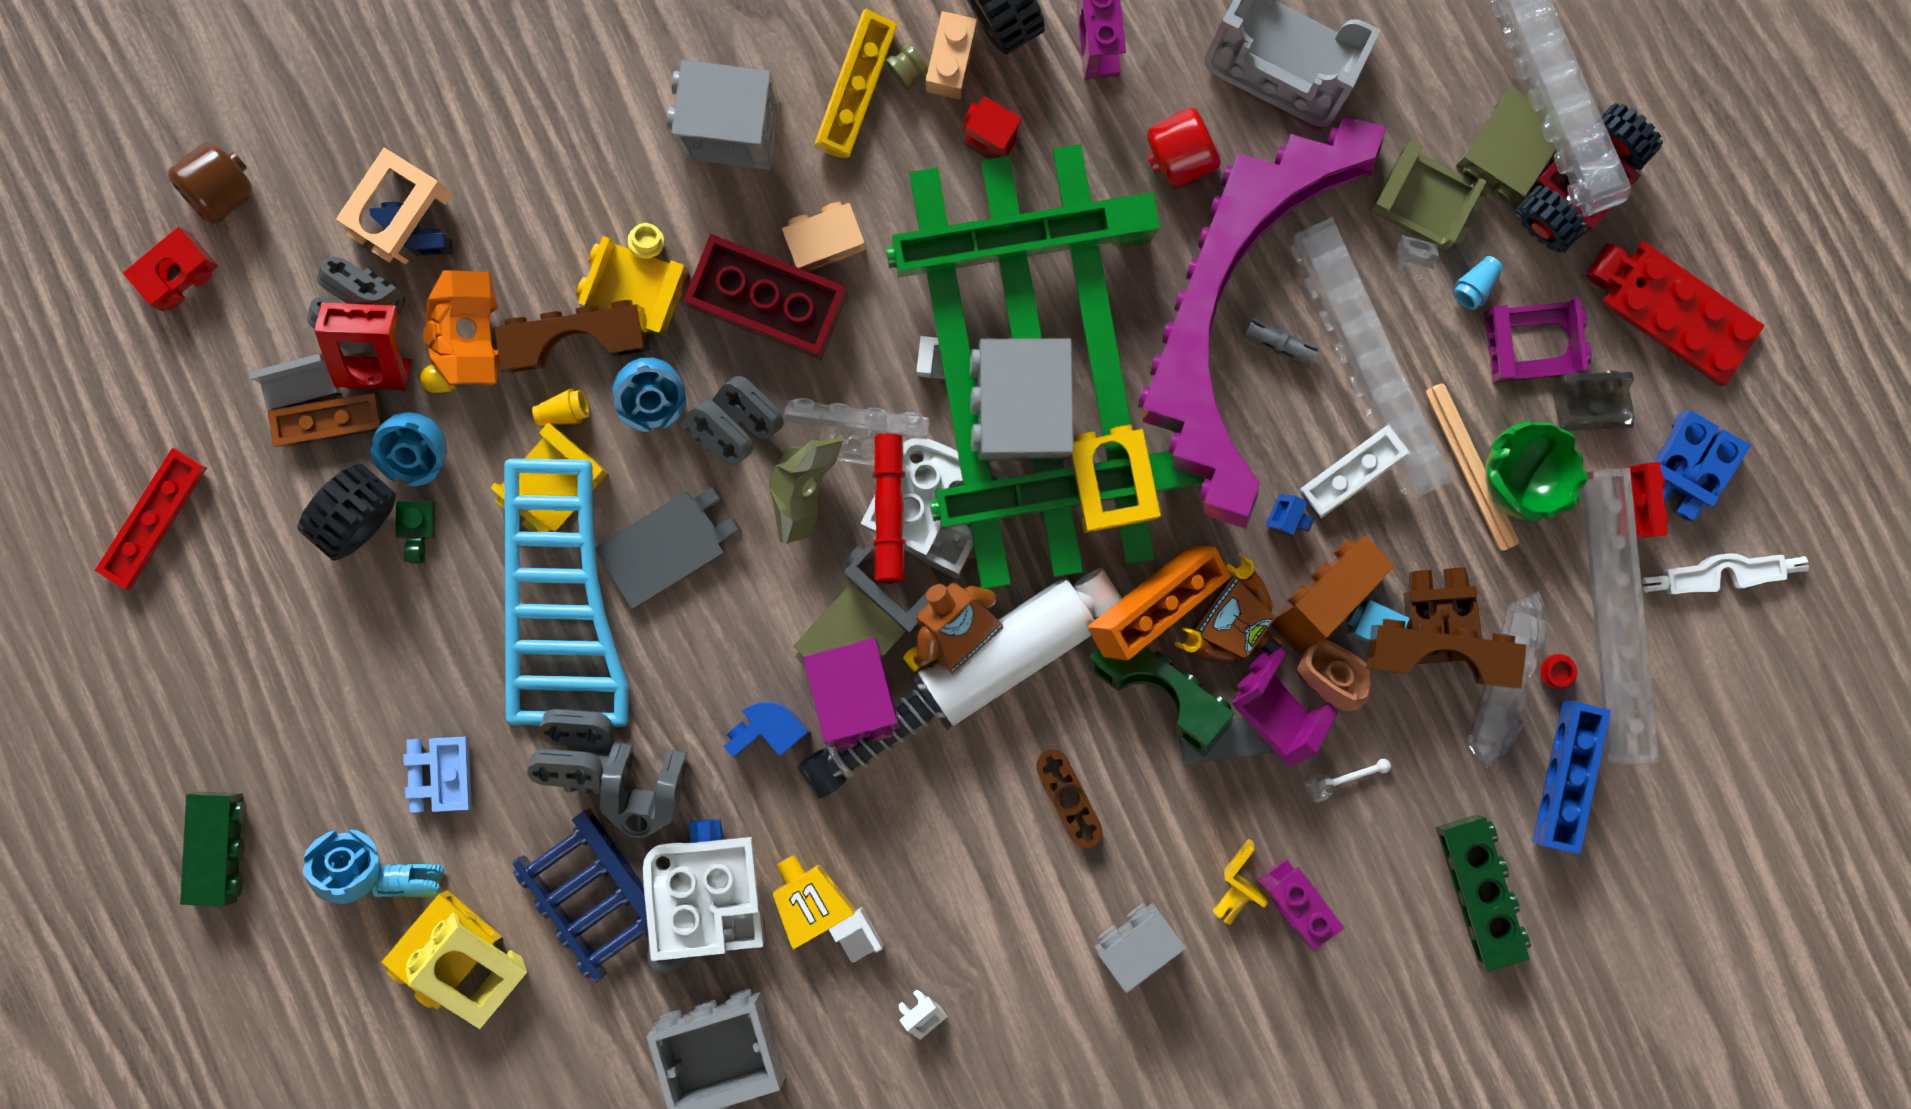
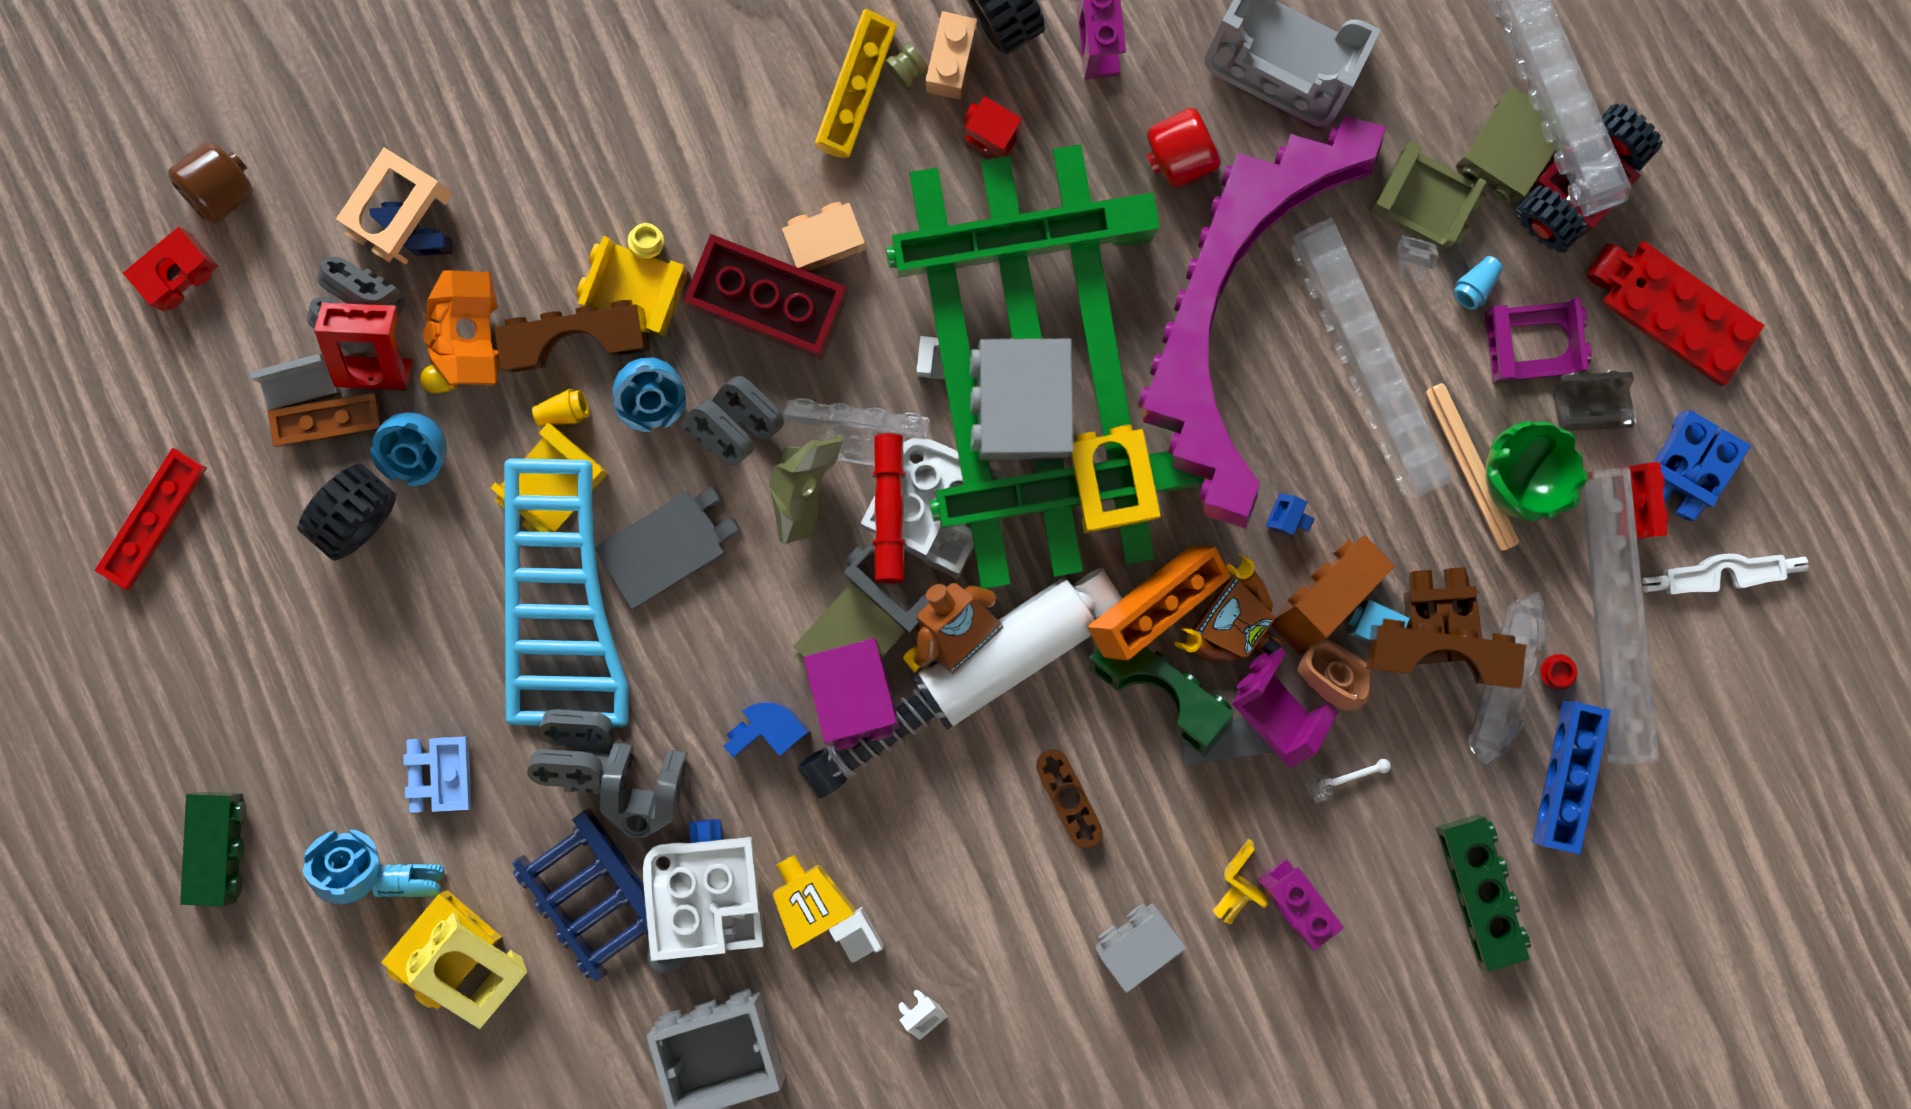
dark green plate [396,501,435,564] -> none
light grey container [667,60,780,170] -> none
flat silver pin [1243,318,1319,368] -> none
white tile [1300,424,1411,518] -> none

